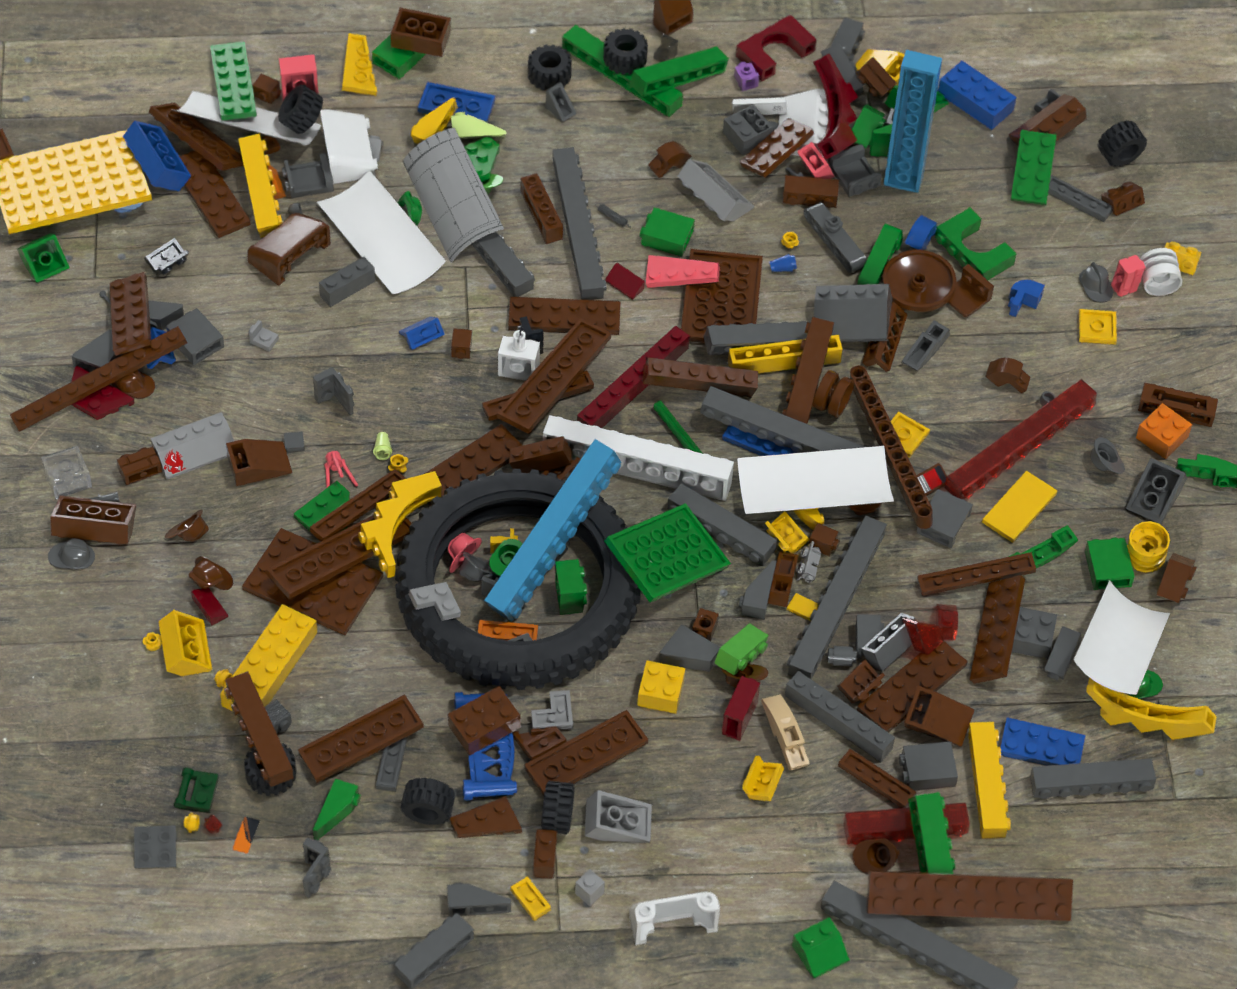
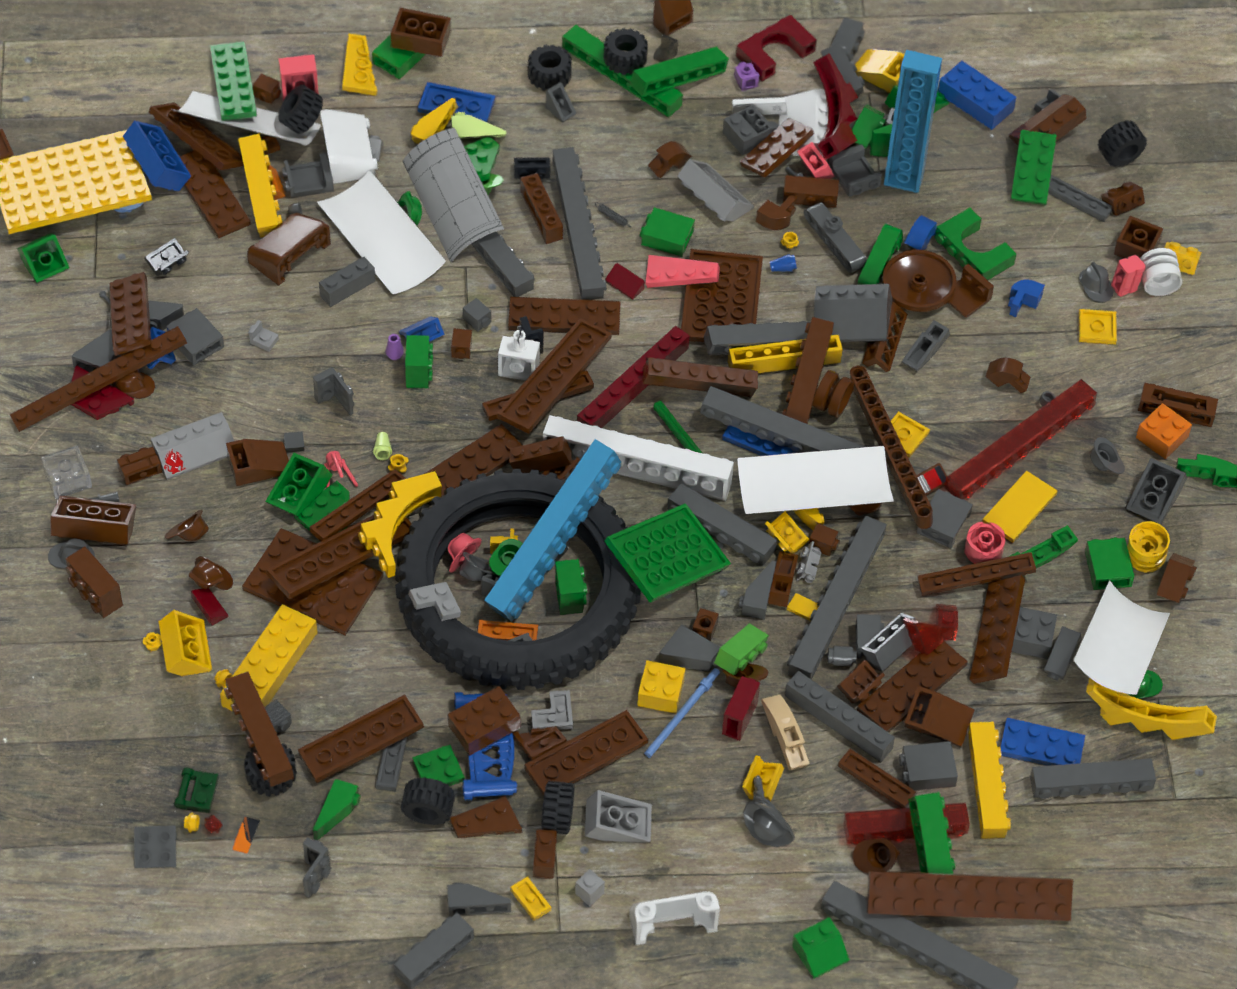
reddish brown brick [856,57,896,98] -> none
none -> reddish brown brick [65,546,123,618]
none -> green slope [265,453,333,516]
none -> medium lavender cone [385,334,404,360]
none -> green brick [405,335,433,388]
none -> green plate [412,745,465,786]
none -> dark grey brick [463,298,491,332]
none -> black bracket [514,157,550,179]
none -> medium blue bar [644,668,720,758]
none -> dark grey hat [743,775,795,847]
none -> reddish brown brick [756,196,796,230]
none -> coral brick [964,522,1005,564]
none -> reddish brown brick [1114,216,1164,259]

